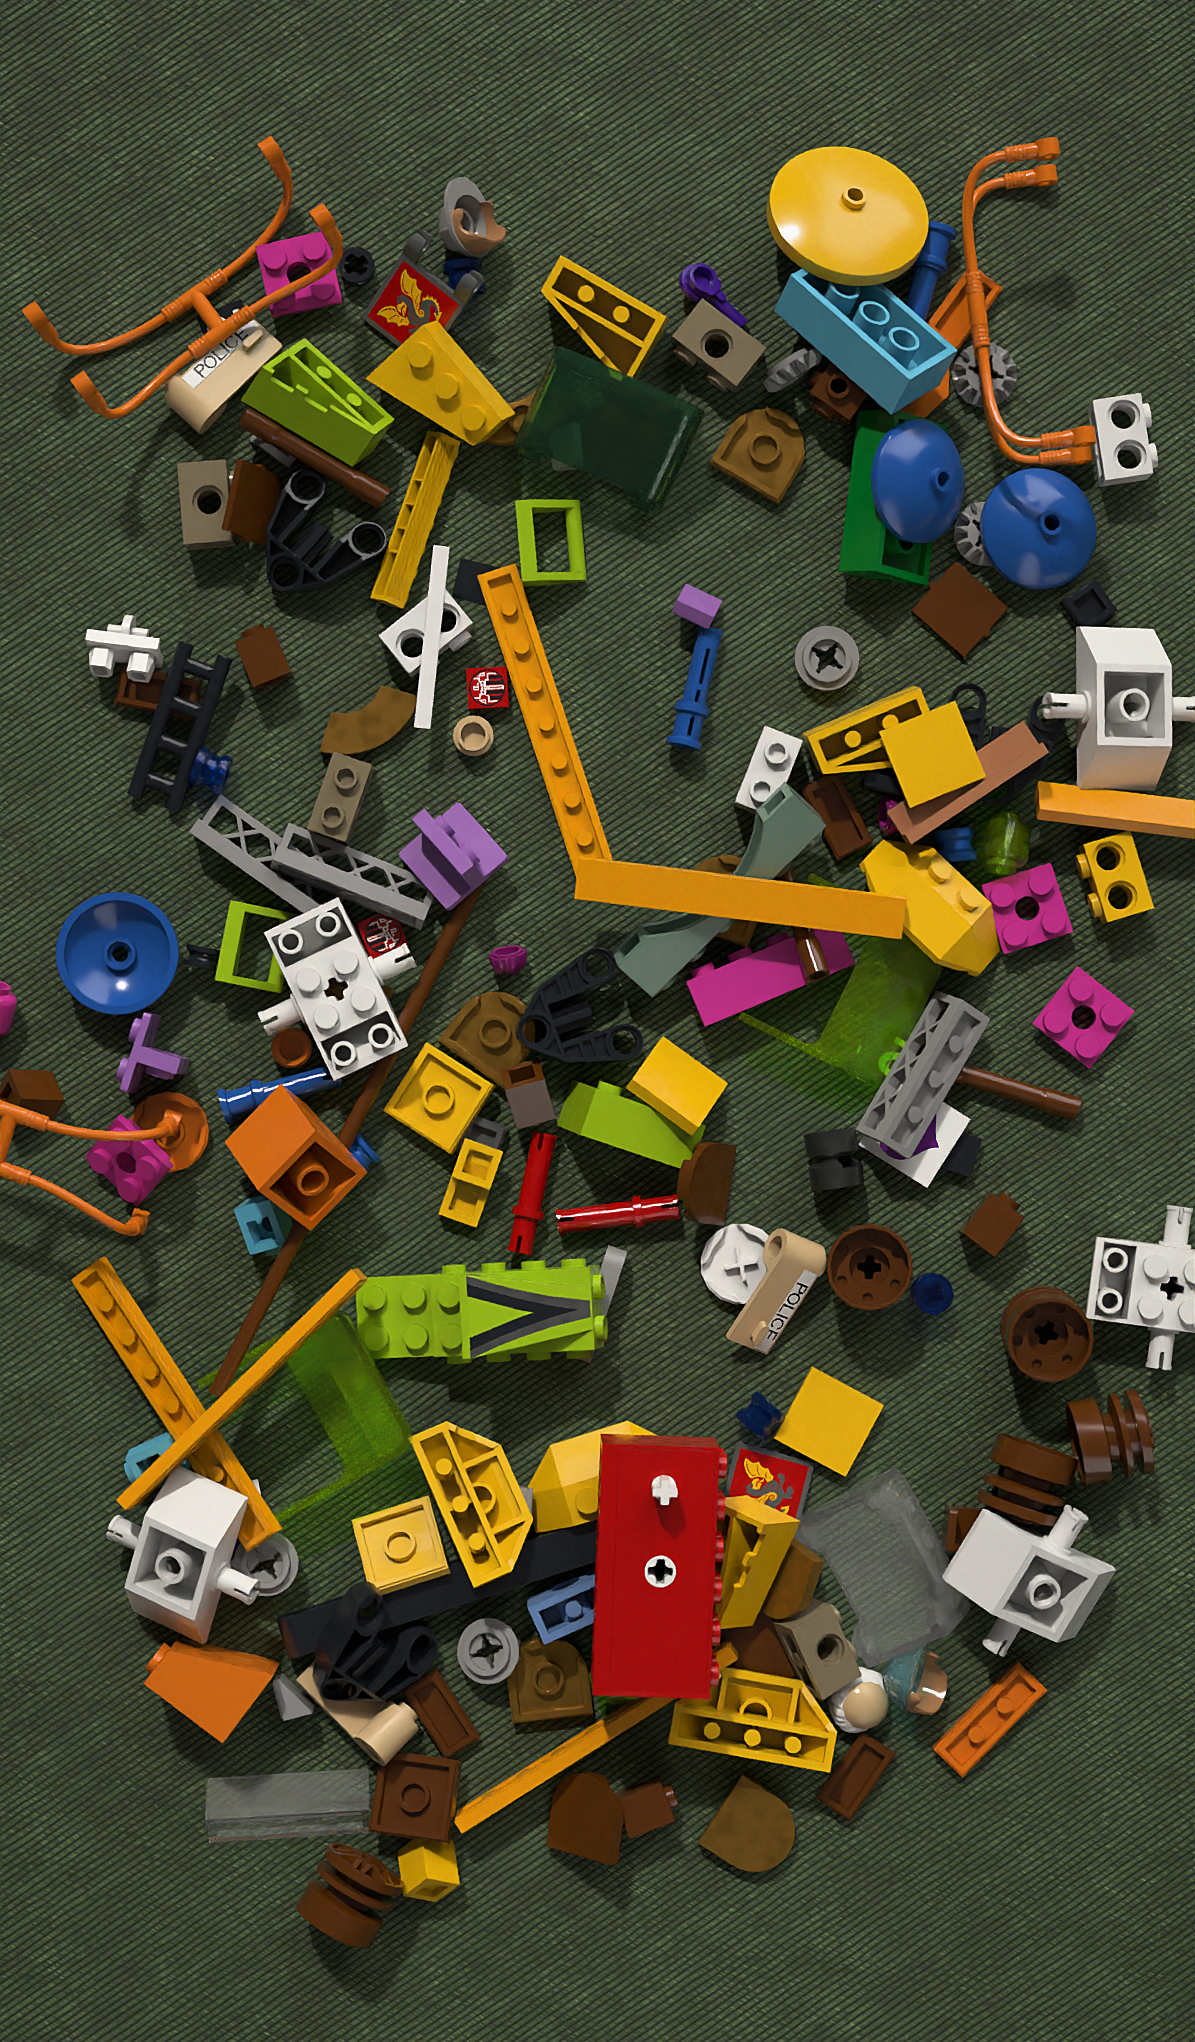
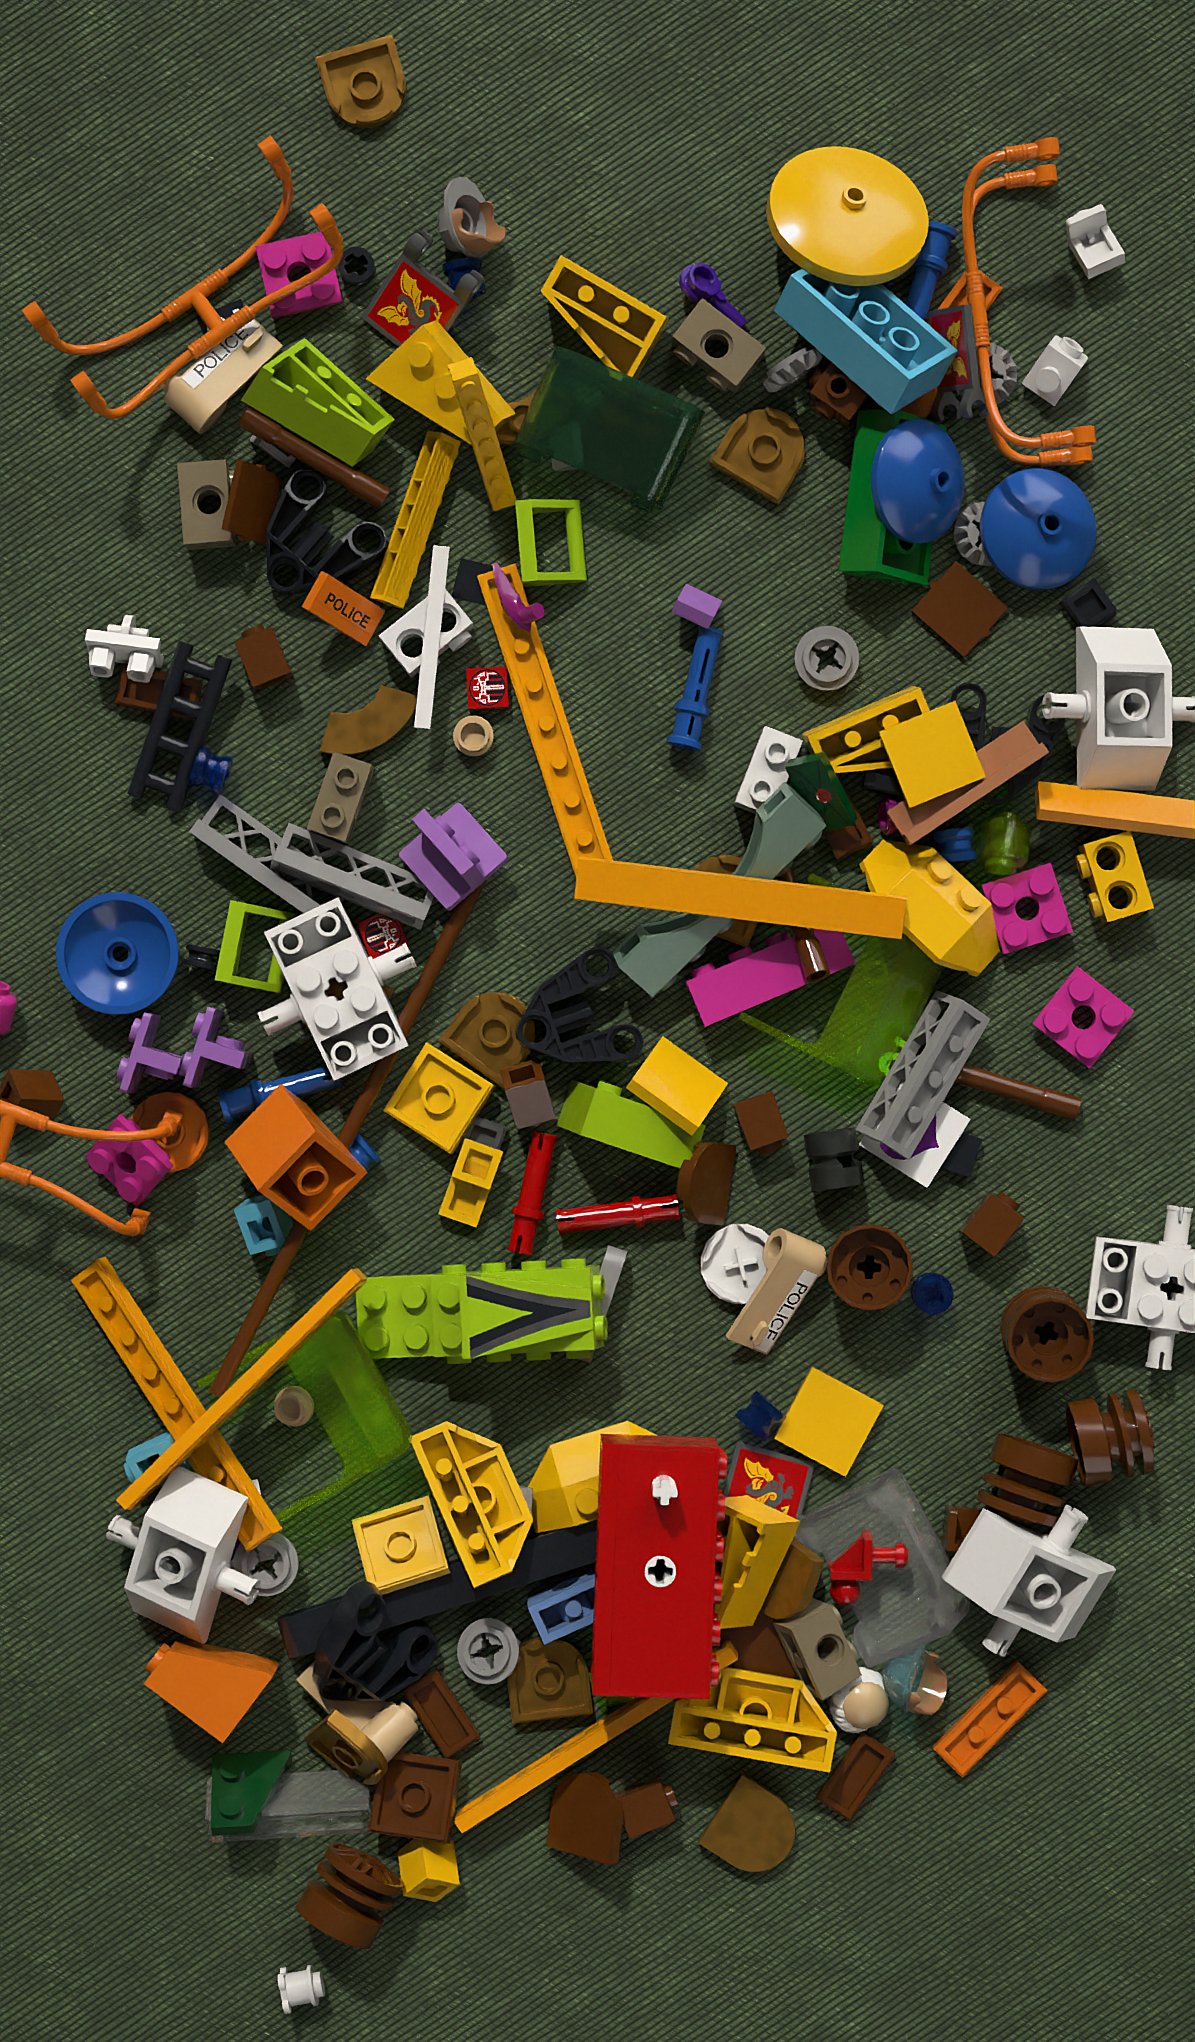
orange tile [271,1028,313,1068] -> none
light grey slope [272,1673,315,1721] -> none
magenta piece [488,945,527,975] -> none
white brick [1087,393,1158,487] -> none
none -> medium lavender bracket [179,1007,252,1088]
none -> dark green wing [211,1750,292,1836]
none -> tan plate [274,1386,314,1427]
none -> white brick [278,1965,325,2014]
none -> orange tile [302,571,385,646]
none -> pearl gold tile [304,1709,388,1785]
none -> pearl gold tile [315,35,406,128]
none -> yellow piece [447,357,516,511]
none -> magenta bar [492,562,544,633]
none -> reddish brown brick [732,1091,789,1155]
none -> dark green tile [785,751,858,832]
none -> red piece [828,1530,908,1606]
none -> dark grey flag [928,304,989,422]
none -> white bracket [1022,335,1088,406]
none -> white bracket [1066,204,1125,279]

